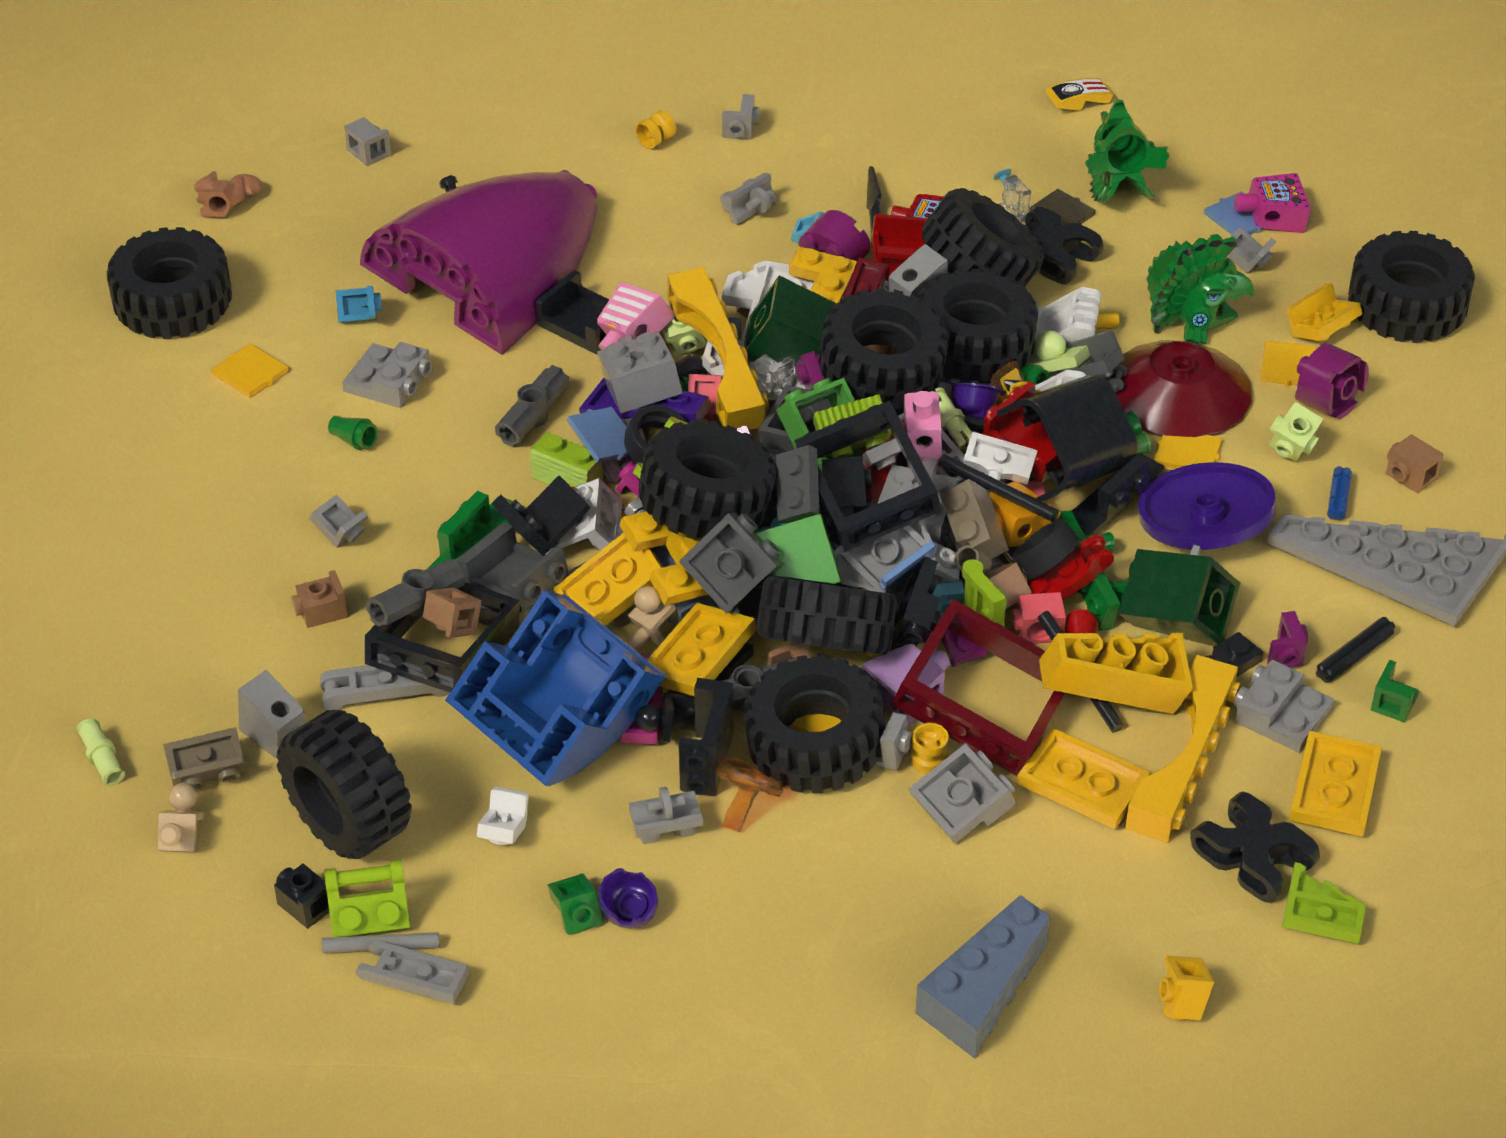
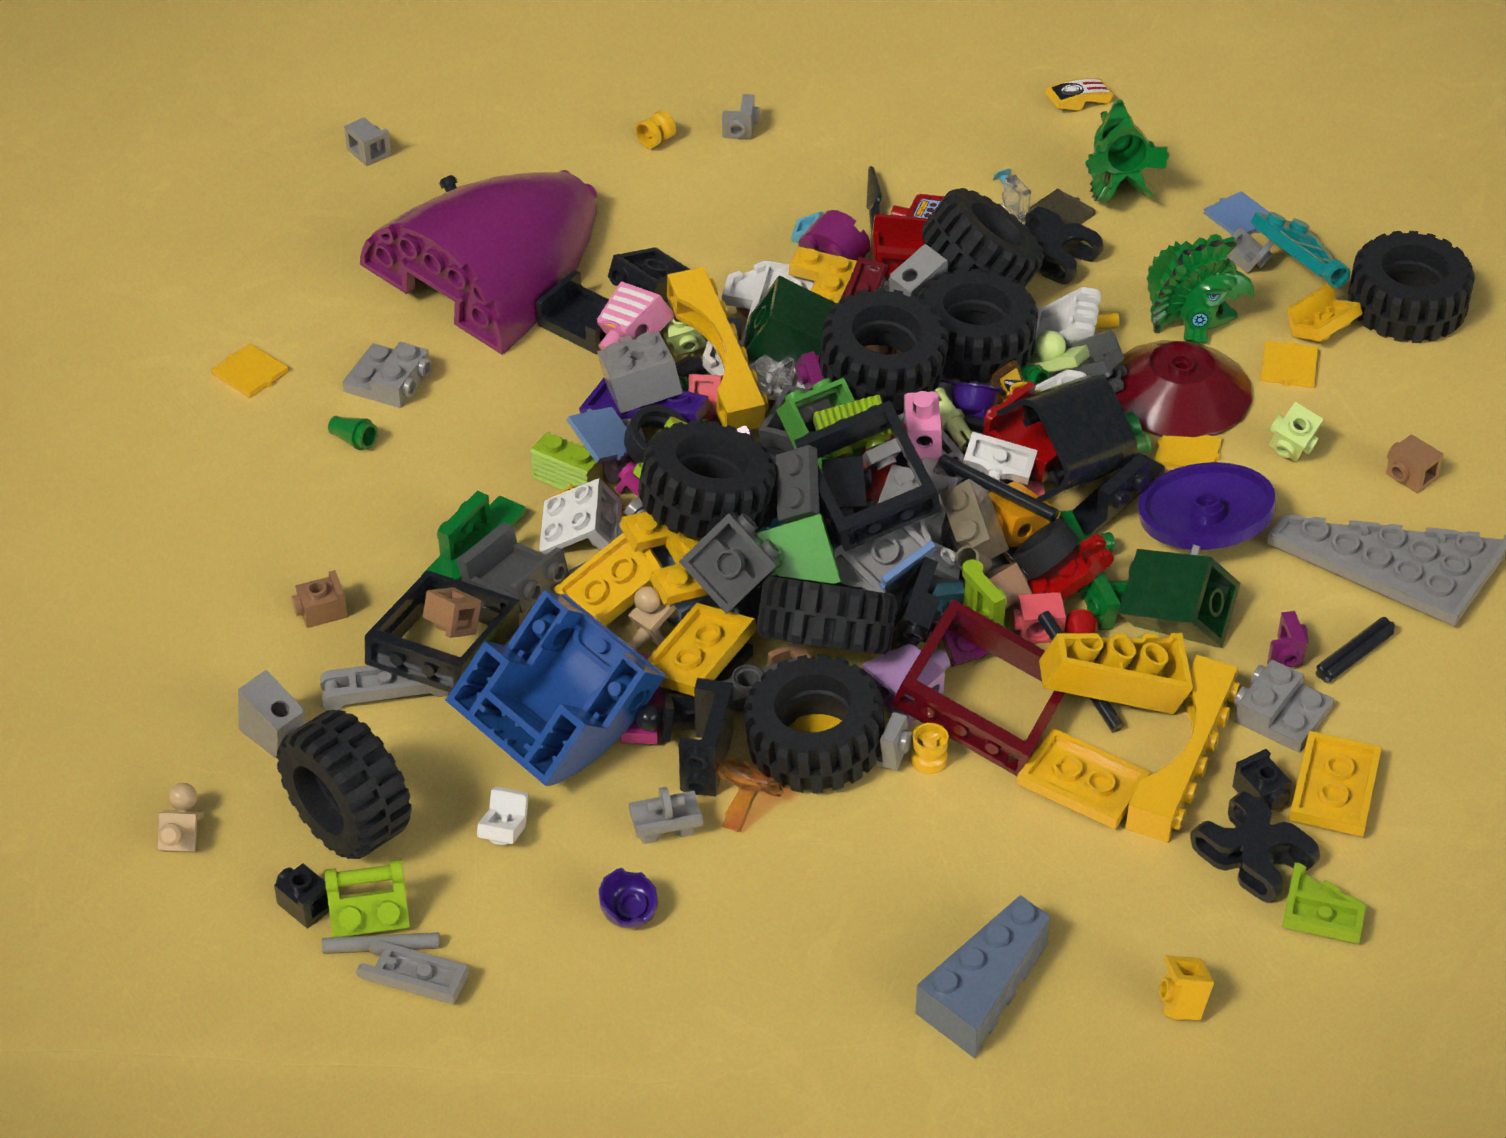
yellowish green pin [76,718,125,786] -> none
black tyre [106,227,232,339] -> none
dark tan bracket [163,727,246,789] -> none
nougat animal [194,171,263,217] -> none
light grey bracket [309,495,368,548] -> none
dark azure bracket [335,286,382,323] -> none
dark grey piece [366,559,466,627] -> none
black bracket [492,476,590,556] -> none
dark grey piece [495,365,570,447] -> none
green bracket [547,873,603,935] -> none
light grey hips [720,173,777,224] -> none
light grey plate [908,743,1016,844] -> none
black plate [1205,632,1263,677] -> none
dark pink torso [1234,173,1311,233] -> none
magenta brick [1295,342,1369,418] -> none
blue axle [1327,466,1352,521] -> none
green panel [1371,660,1419,723] -> none
none -> black plate [608,247,690,302]
none -> black brick [1232,749,1292,810]
none -> teal plate [1251,212,1350,288]

